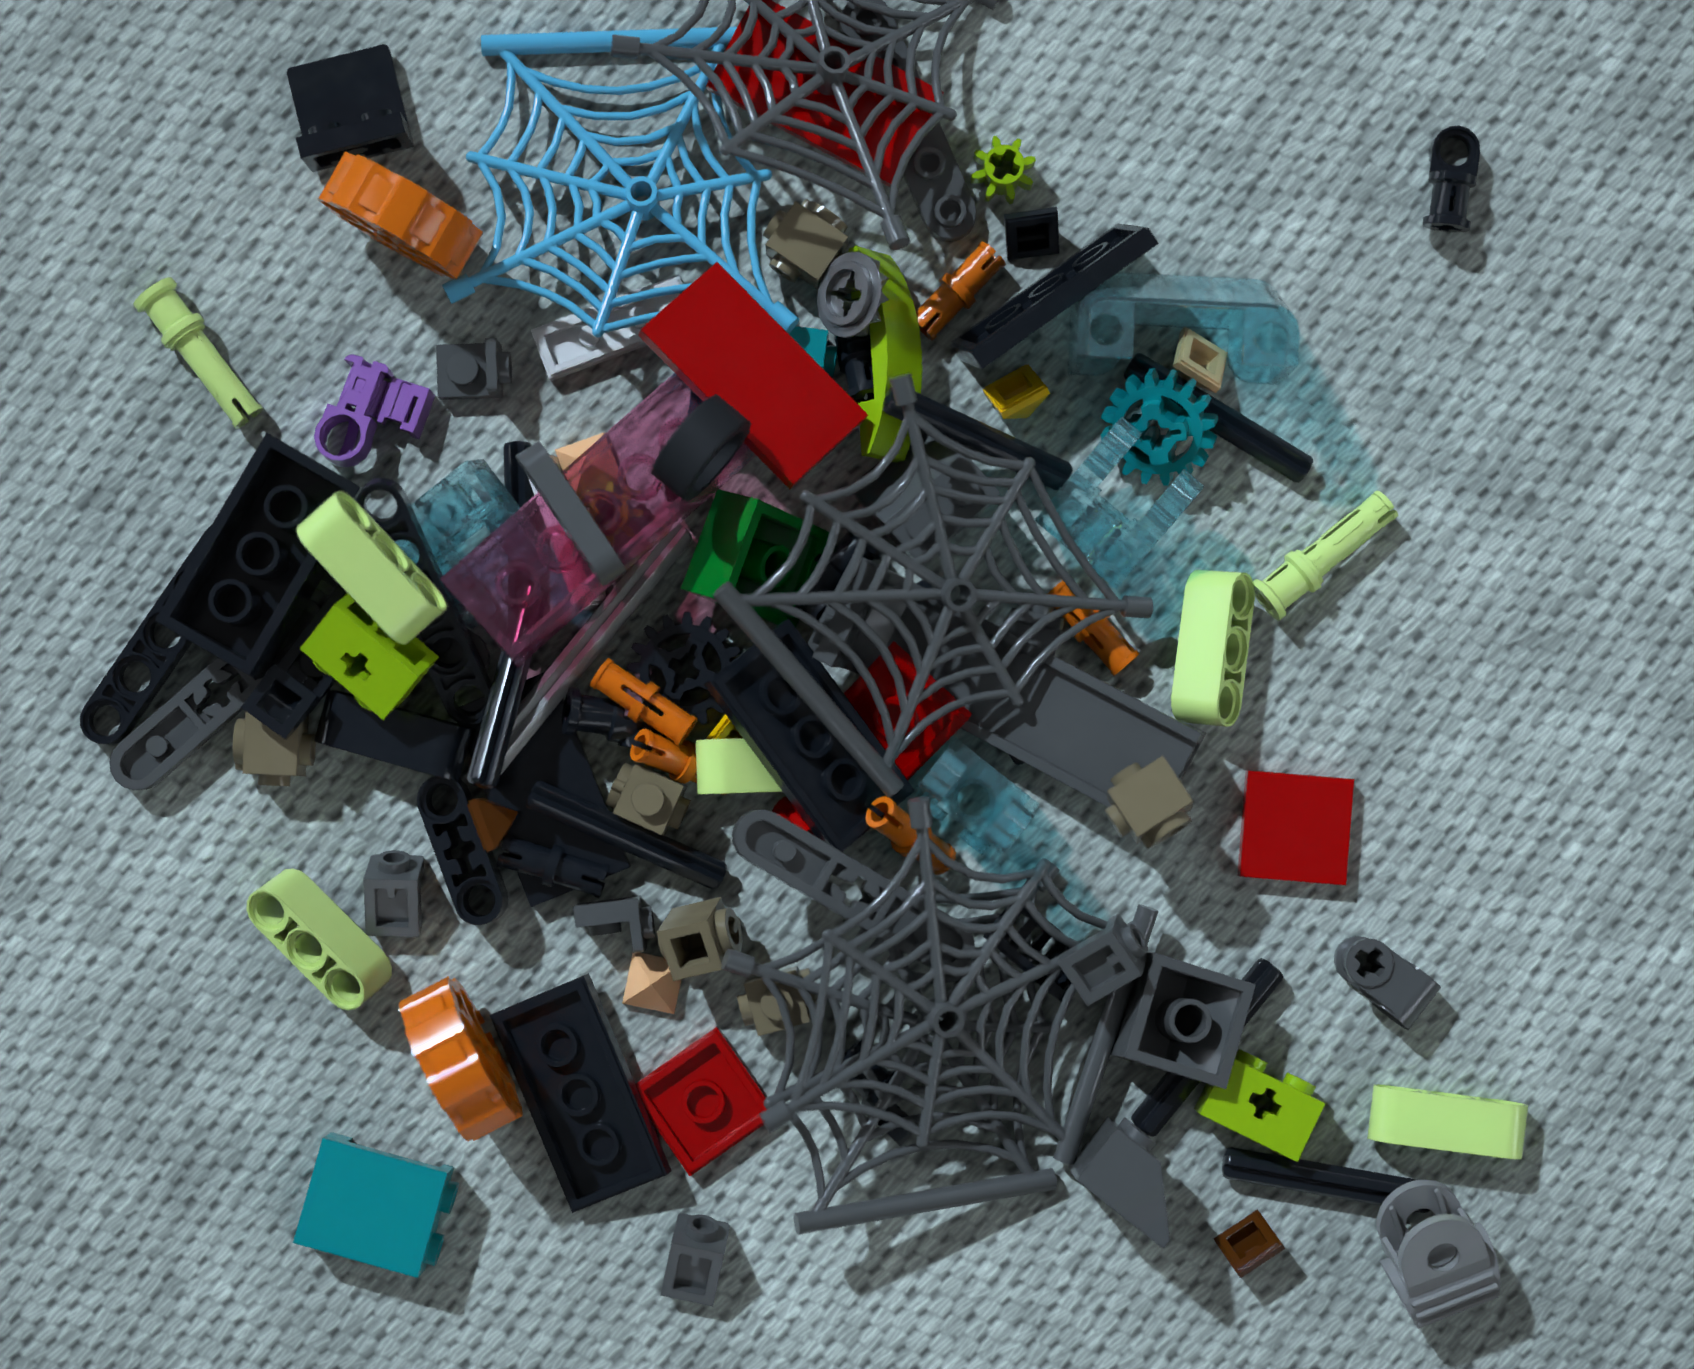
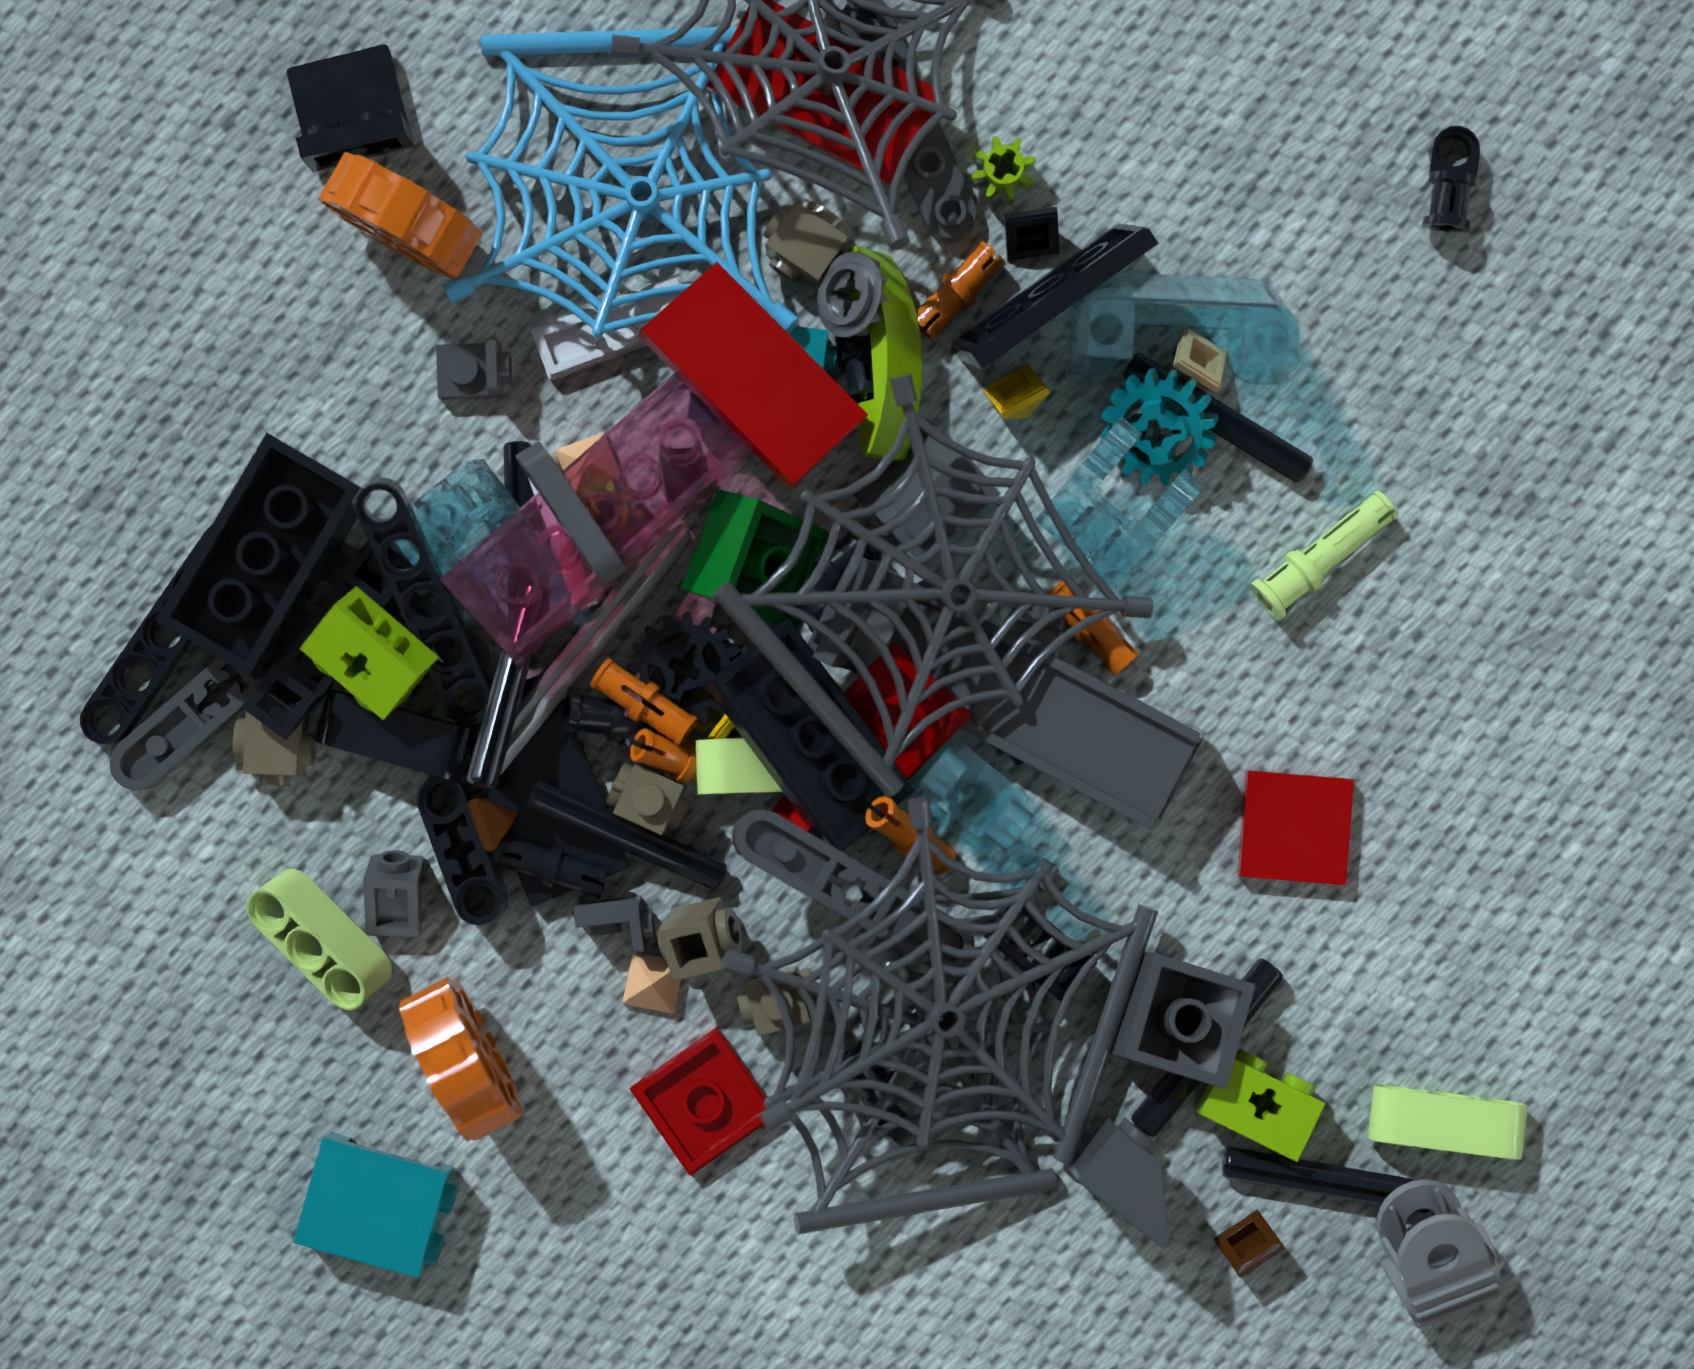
yellowish green pin [133,277,263,429] -> none
yellowish green beam [296,491,447,645] -> none
medium lavender piece [314,354,435,467] -> none
black tile [490,973,672,1213] -> none
black tyre [652,394,751,502] -> none
dark grey bracket [661,1213,730,1306] -> none
black axle [882,387,1073,490] -> none
dark grey bracket [1057,914,1148,1006] -> none
dark tan brick [1104,756,1193,849] -> none
yellowish green beam [1171,570,1255,727] -> none
dark grey piece [1334,936,1441,1030] -> none

